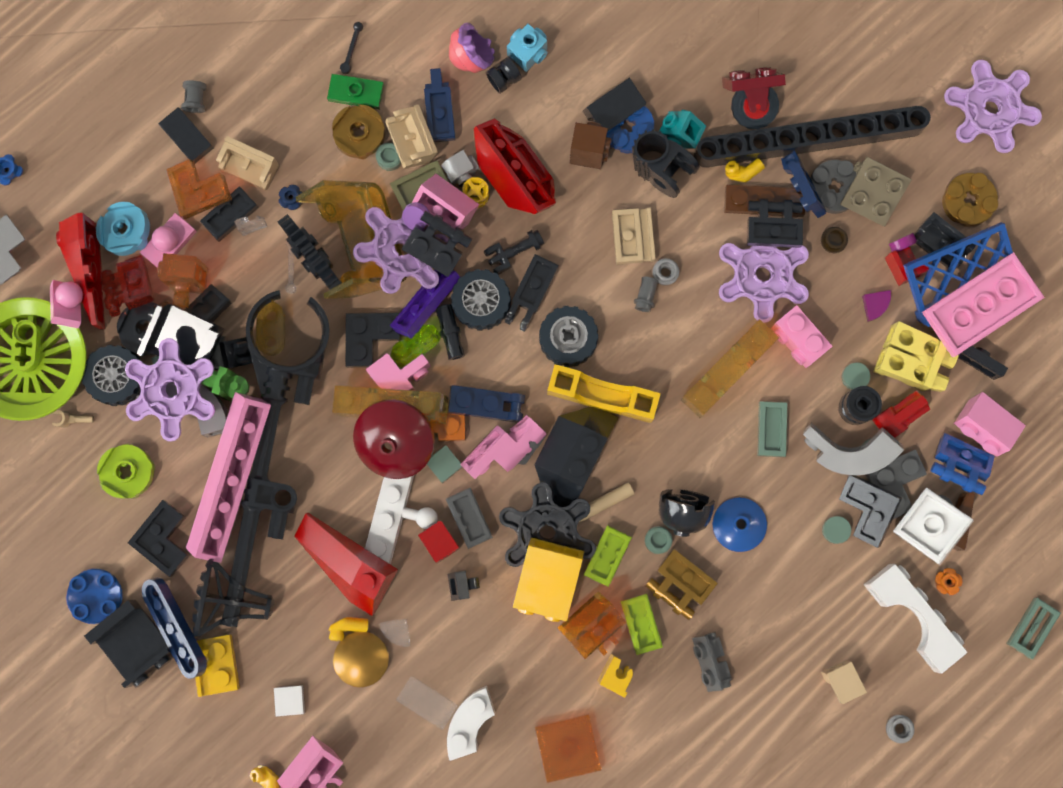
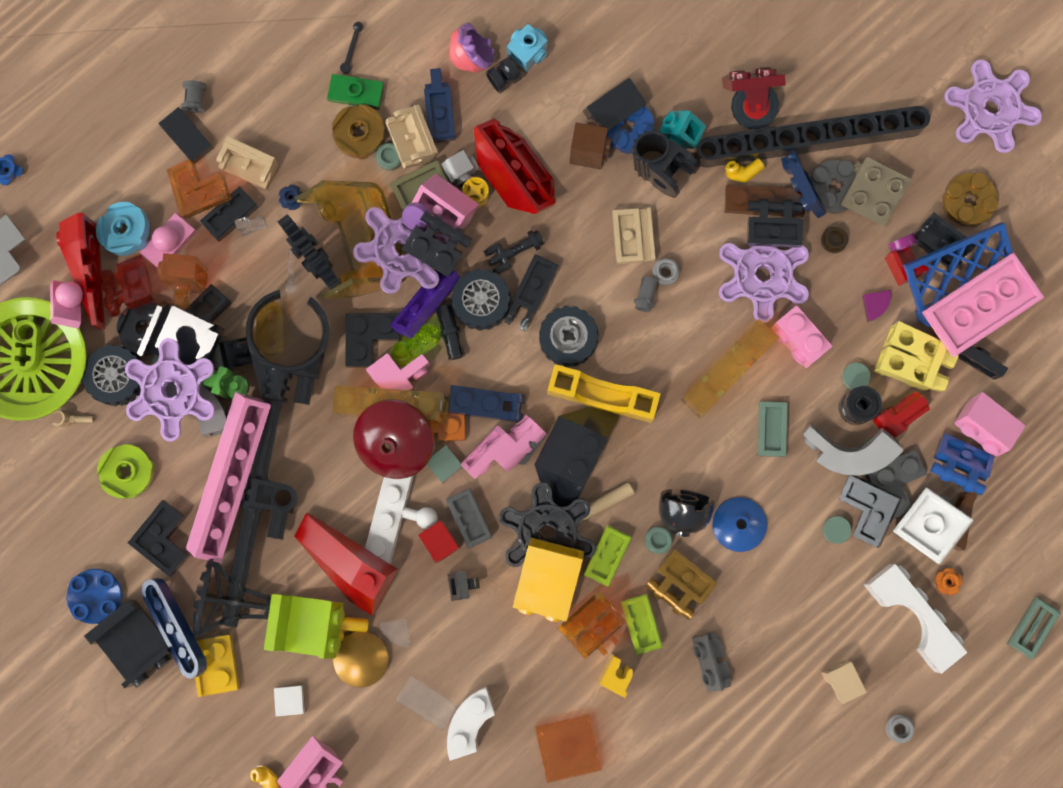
none -> lime panel [264,594,345,659]

